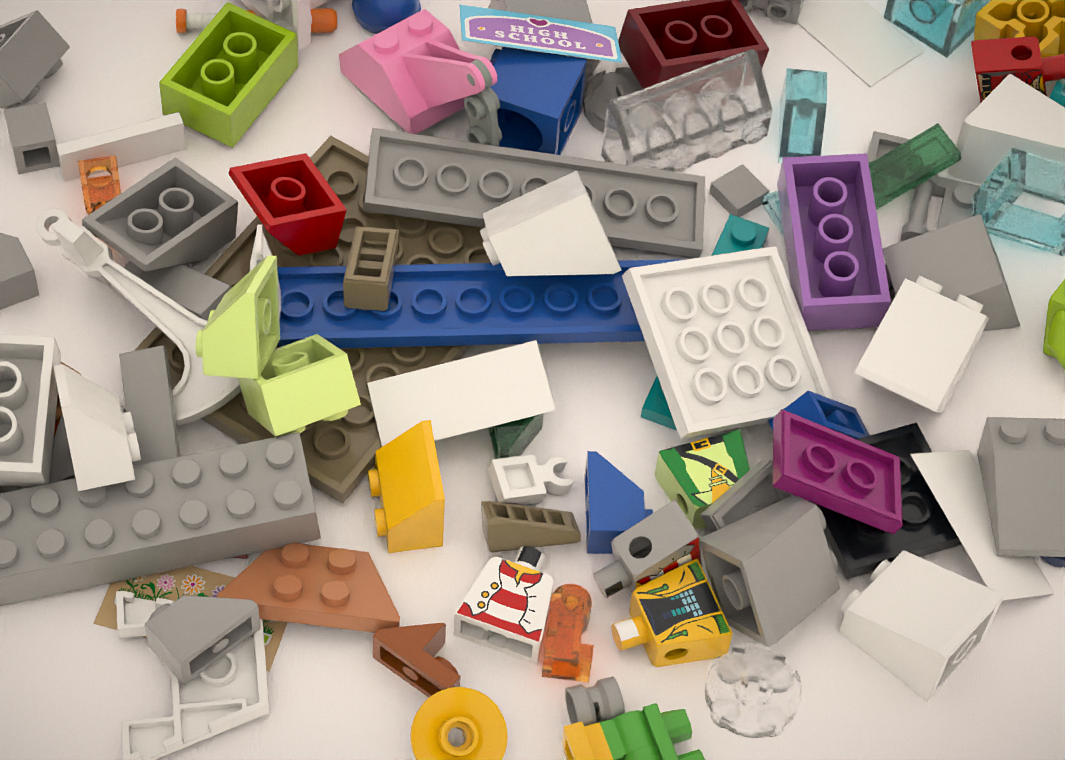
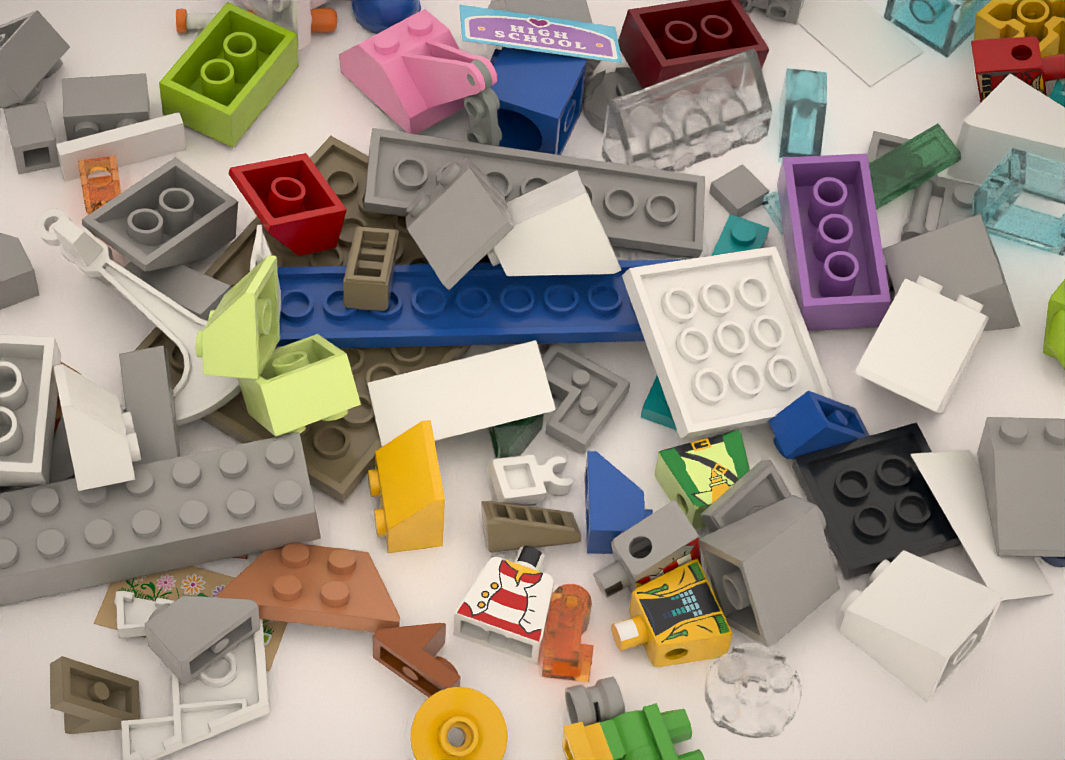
magenta tile [773,409,903,535] -> none
none -> dark tan slope [50,656,140,734]
none -> light grey brick [62,73,150,141]
none -> light grey slope [405,158,514,290]
none -> light grey plate [542,343,630,454]

